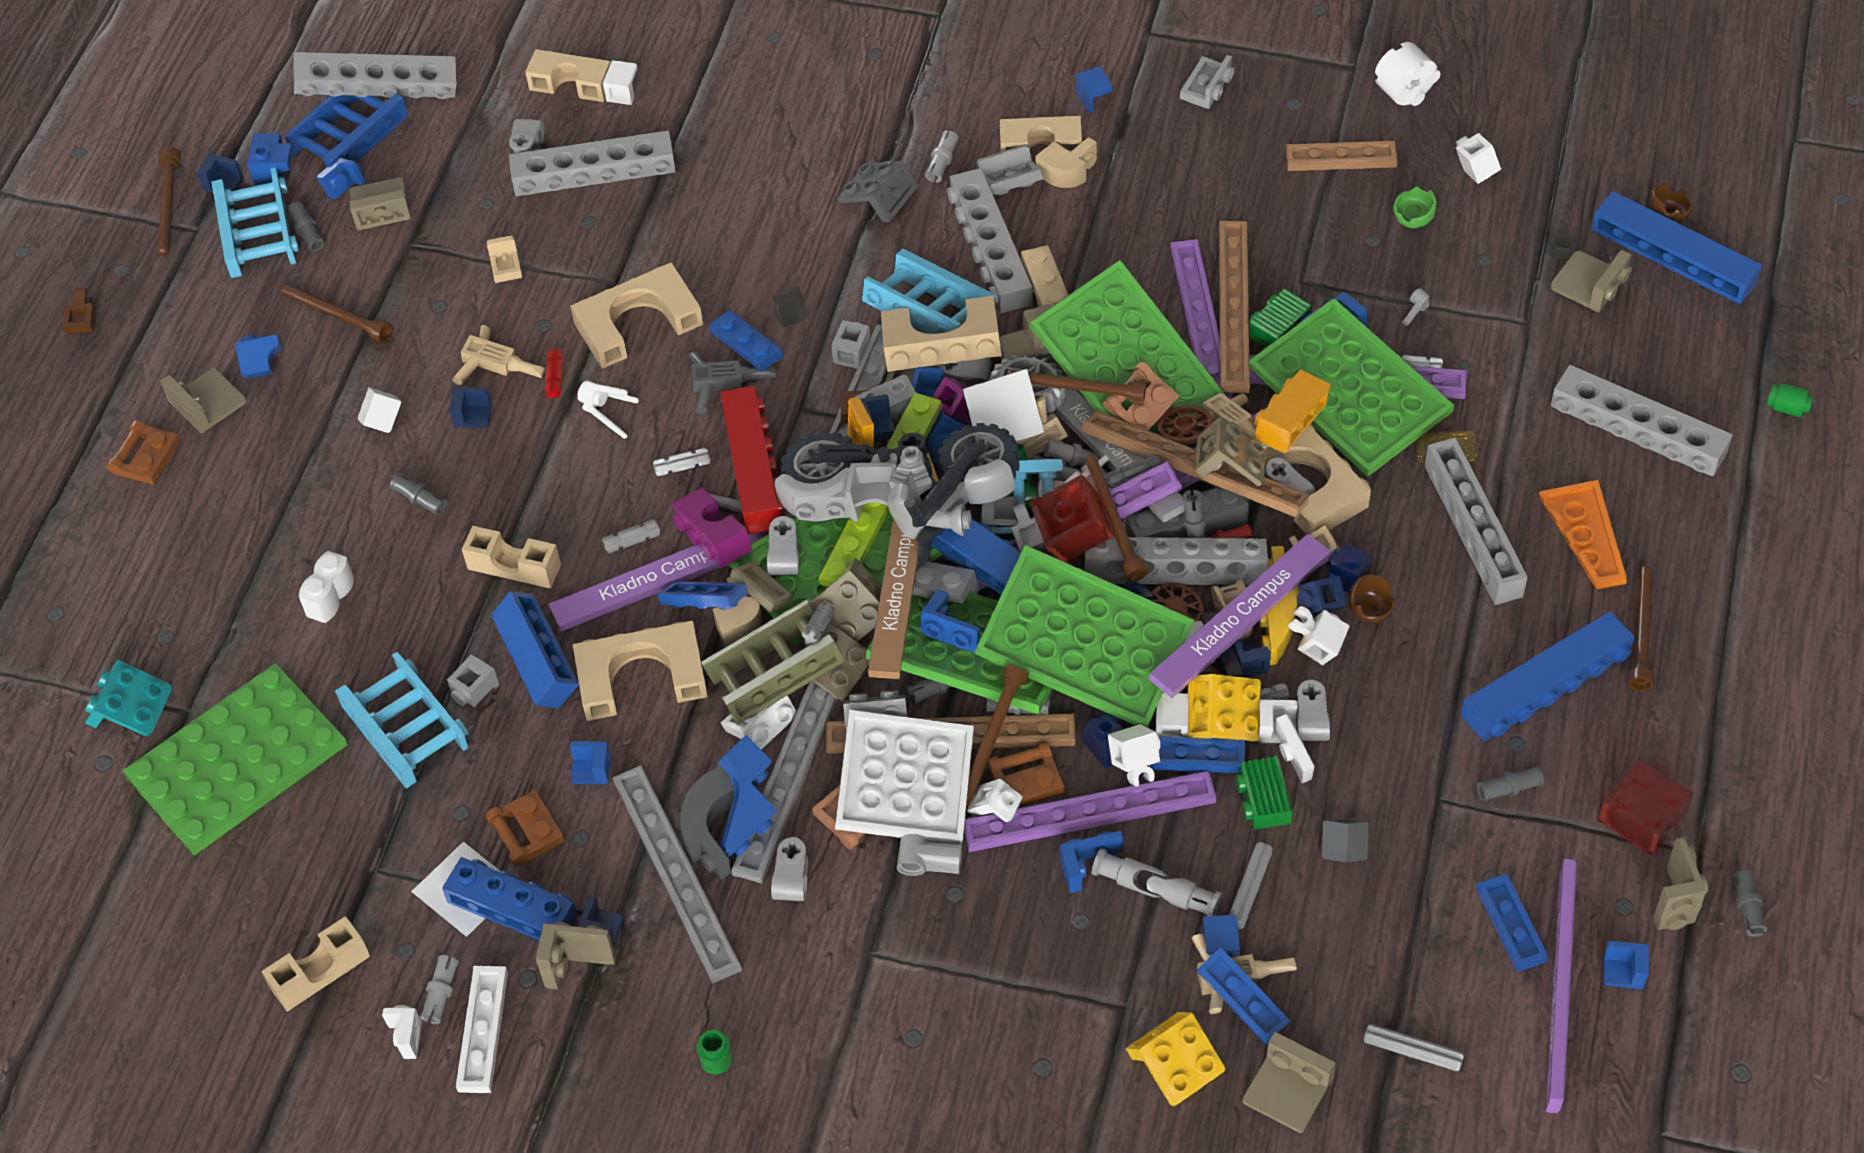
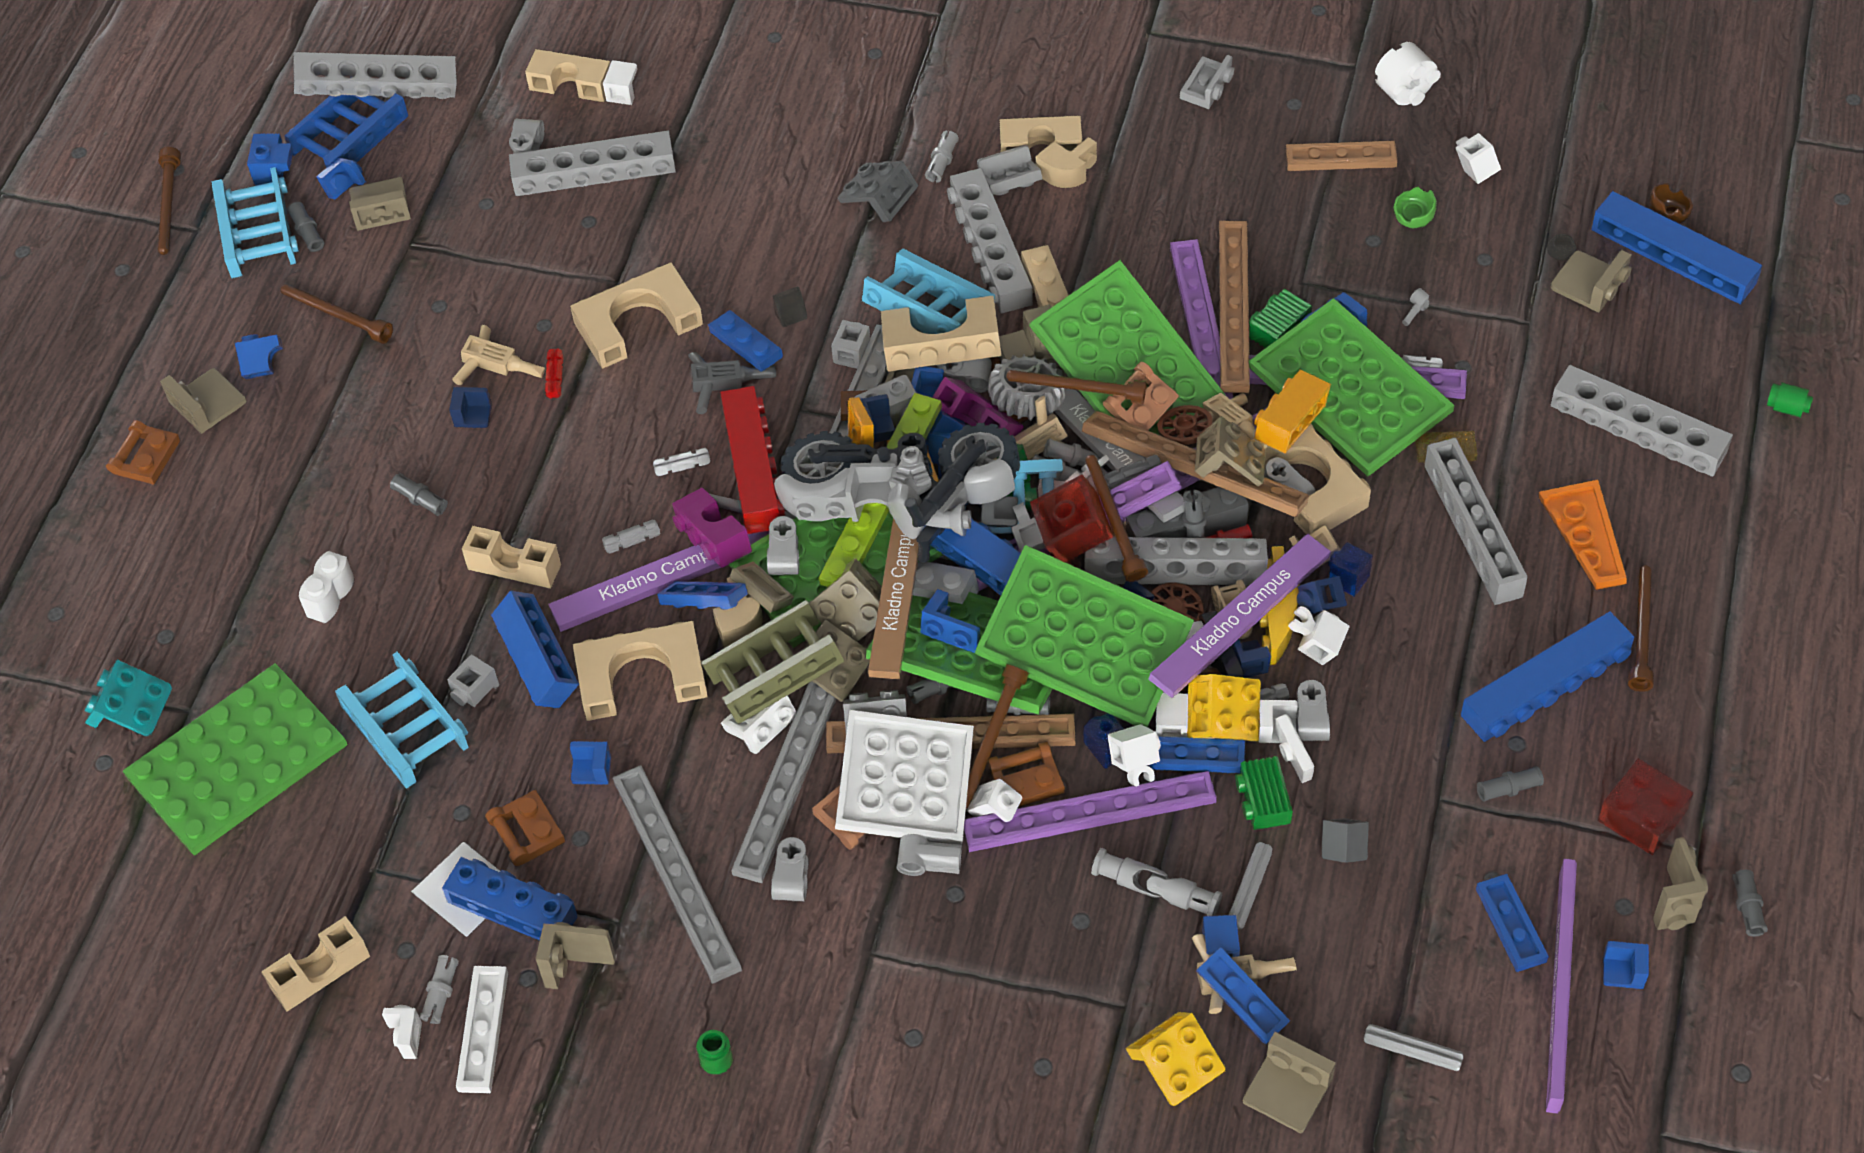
reddish brown plate [62,288,96,334] -> none
dark blue panel [197,153,244,193] -> none
white panel [358,387,401,433] -> none
tan bracket [486,236,522,283] -> none
white plant [578,380,639,438] -> none
dark blue panel [578,897,623,946] -> none
dark grey arch [680,765,734,880] -> none
blue arch [718,735,777,858] -> none
light grey axle [802,602,835,645] -> none
white sticker [963,369,1044,441] -> none
blue bracket [1059,831,1123,893] -> none
blue panel [1076,66,1112,113] -> none
reddish brown hair [1348,574,1396,623] -> none

